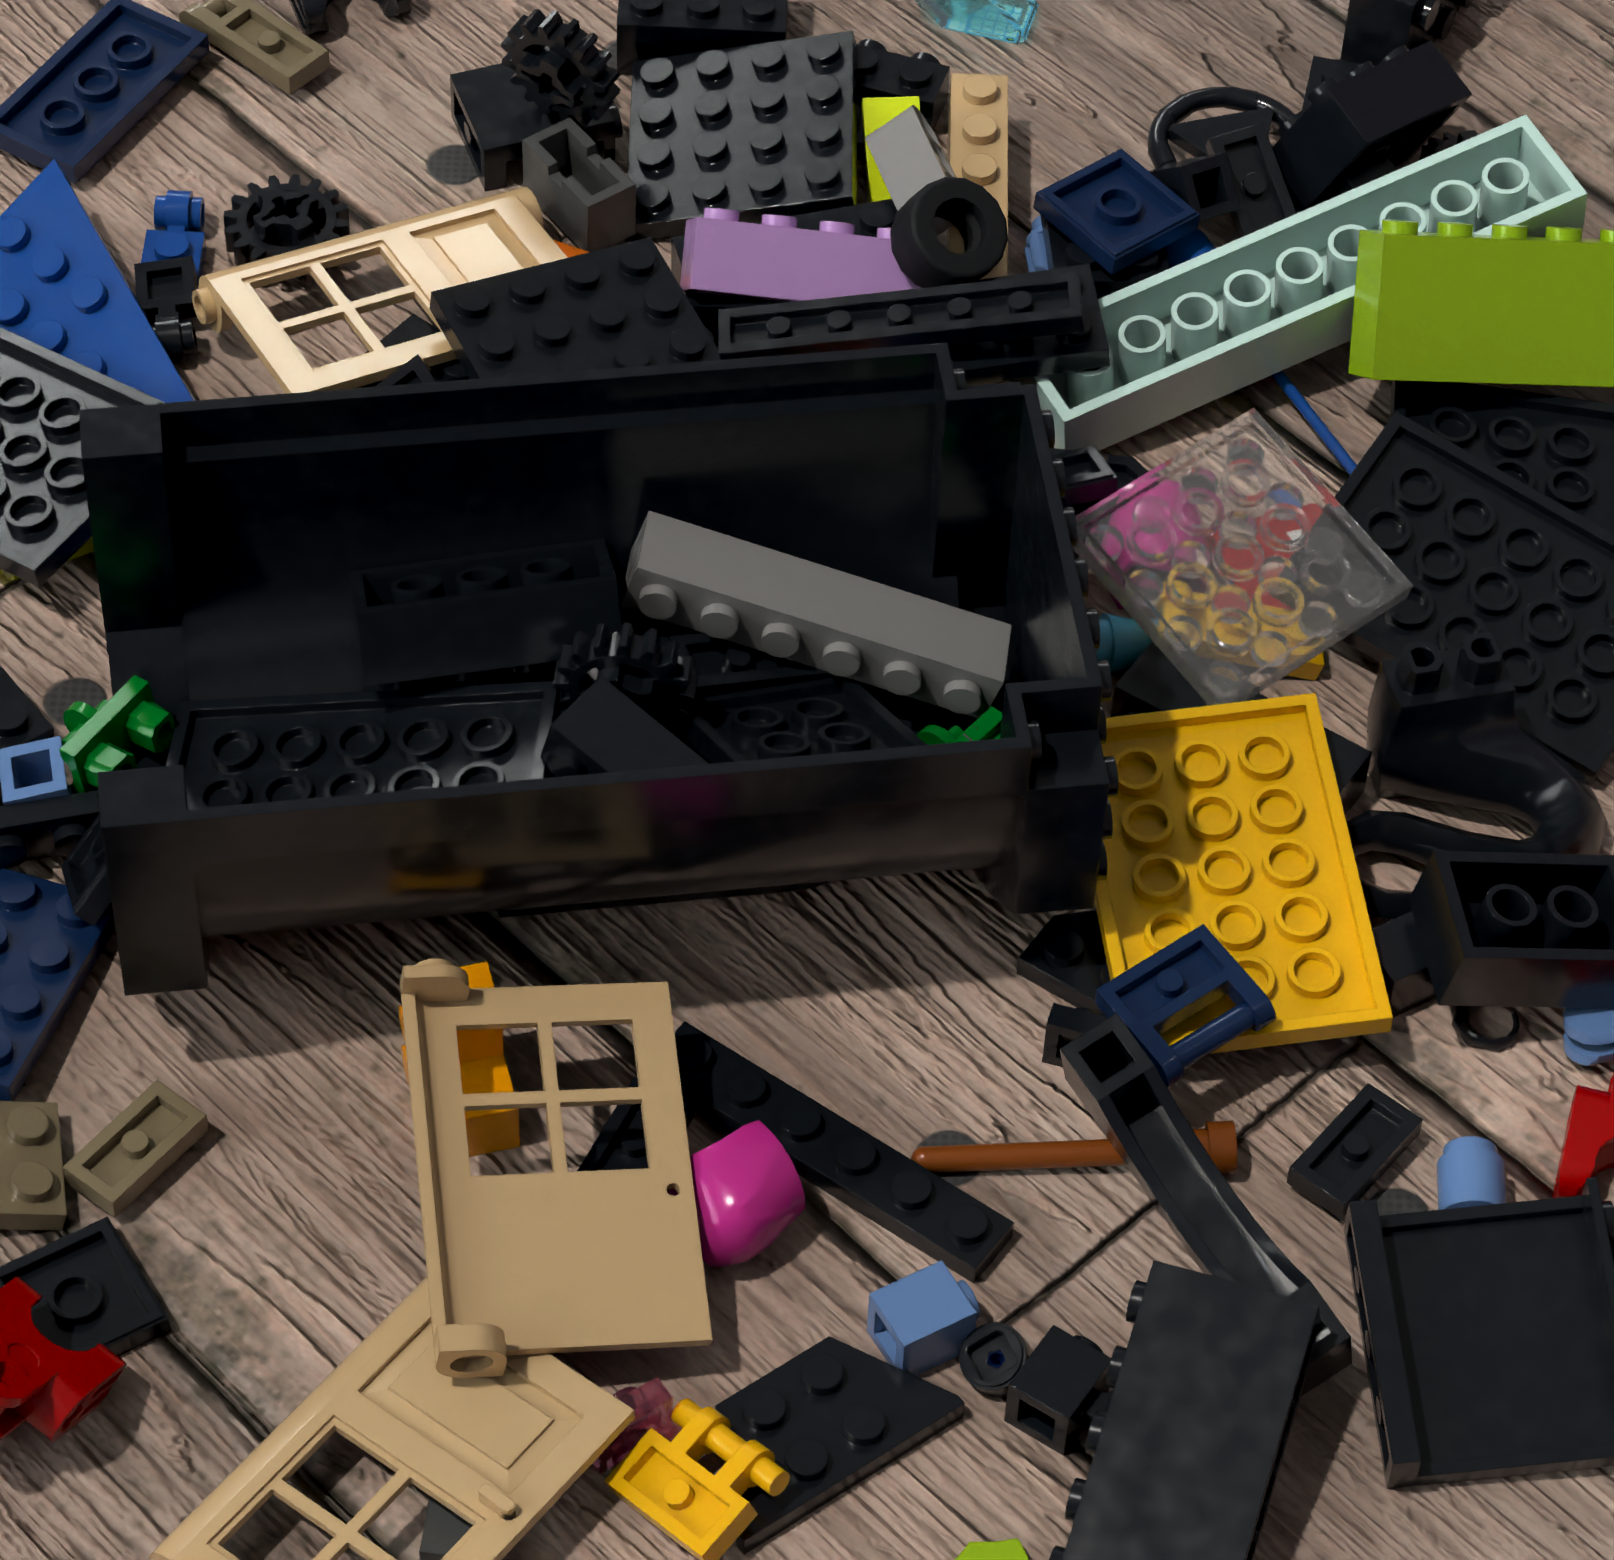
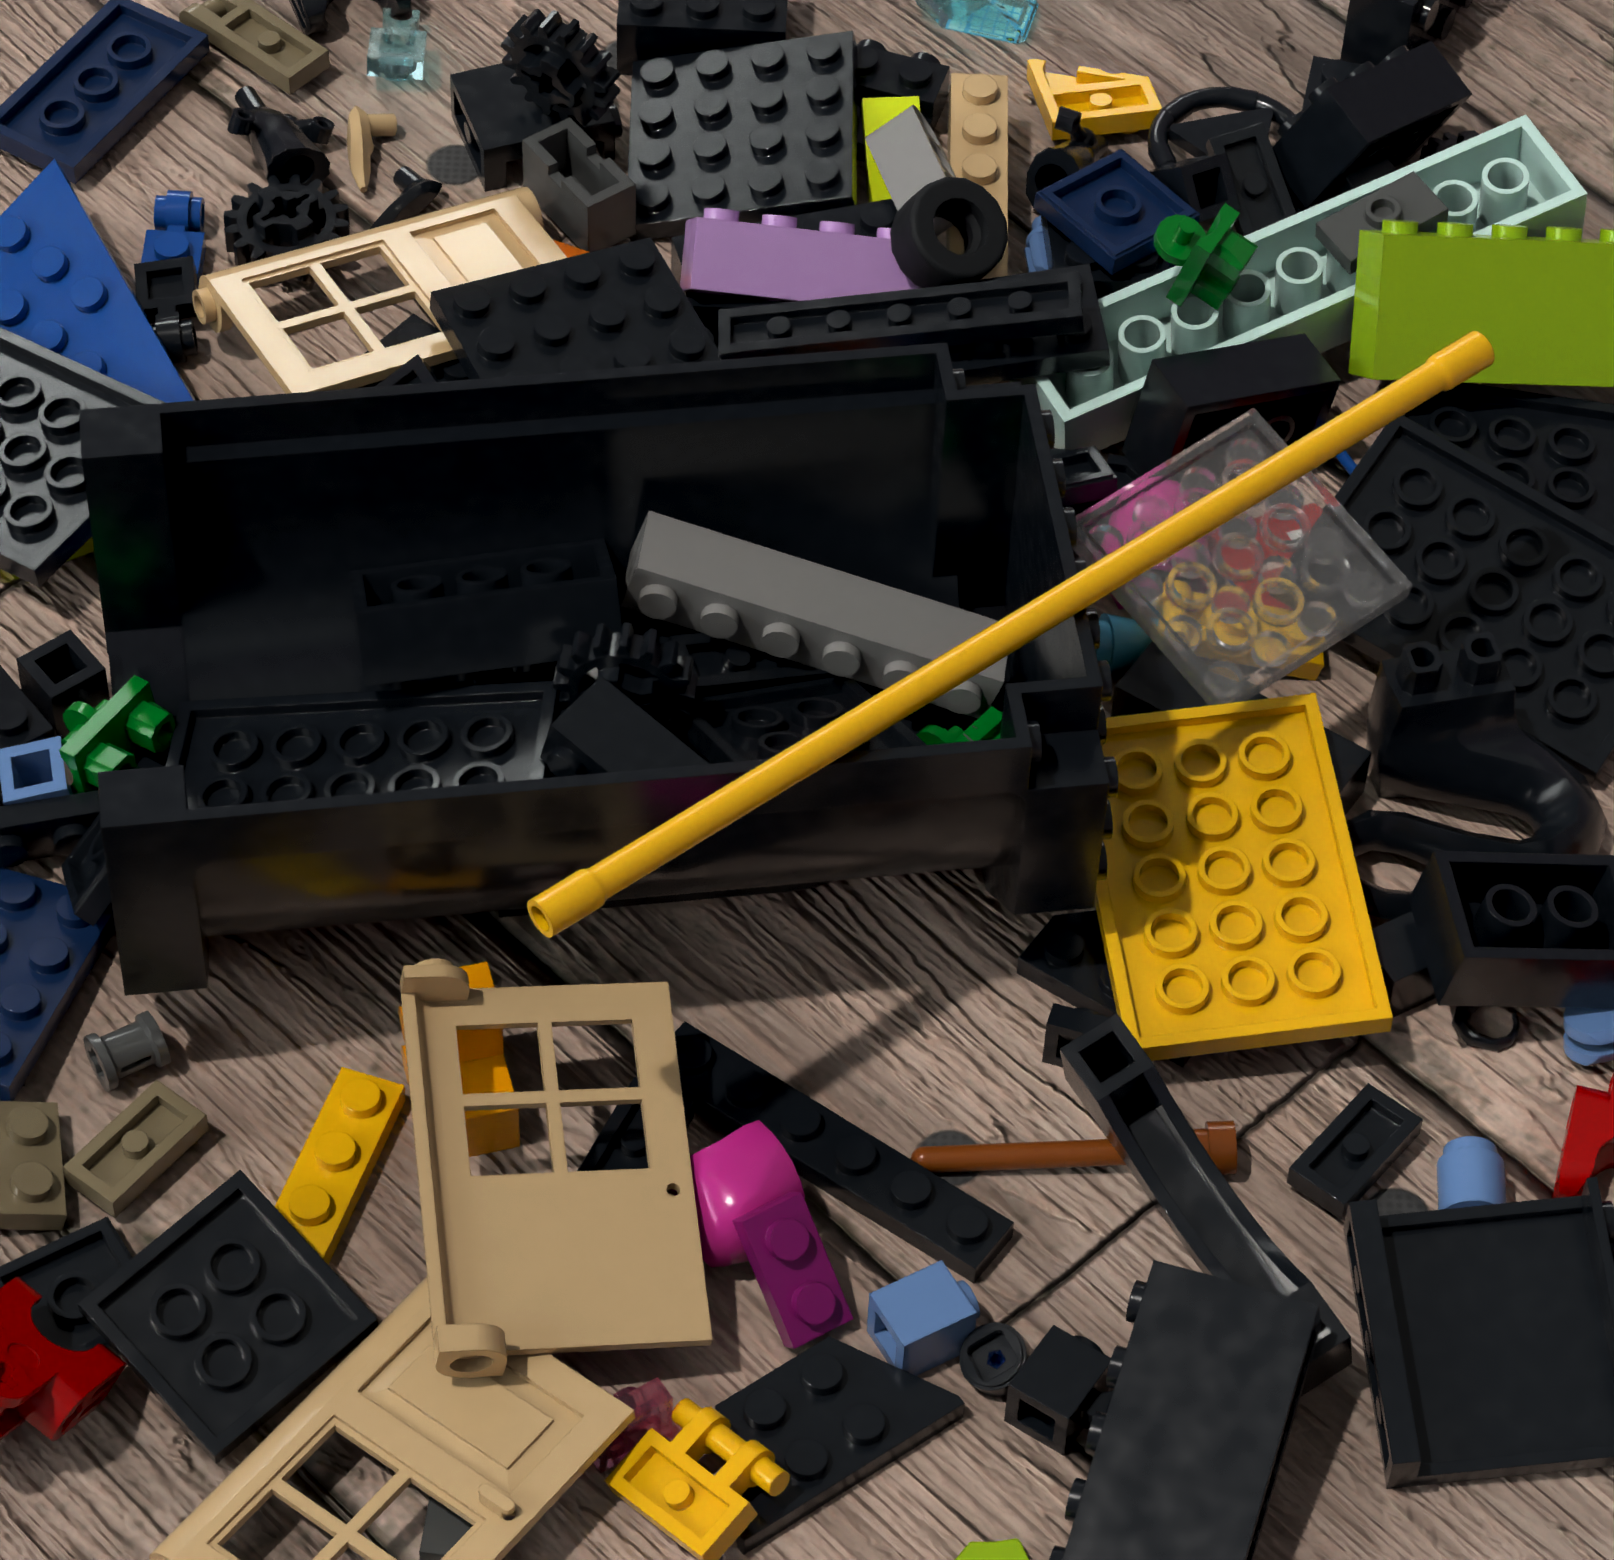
dark blue plate [1095,924,1276,1088] -> none
none -> black brick [16,629,110,740]
none -> black plate [77,1170,378,1464]
none -> dark grey bush [83,1011,171,1092]
none -> black piece [227,86,335,186]
none -> yellow plate [275,1067,406,1265]
none -> tan bar [347,105,397,193]
none -> clear light blue plate [367,8,427,82]
none -> black bar [370,166,442,229]
none -> yellow piece [527,331,1495,938]
none -> magenta plate [732,1191,853,1349]
none -> black piece [1026,106,1108,213]
none -> yellow wing [1027,59,1162,141]
none -> black brick [1122,333,1341,493]
none -> green hips [1153,203,1258,311]
none -> dark grey plate [1315,171,1448,274]

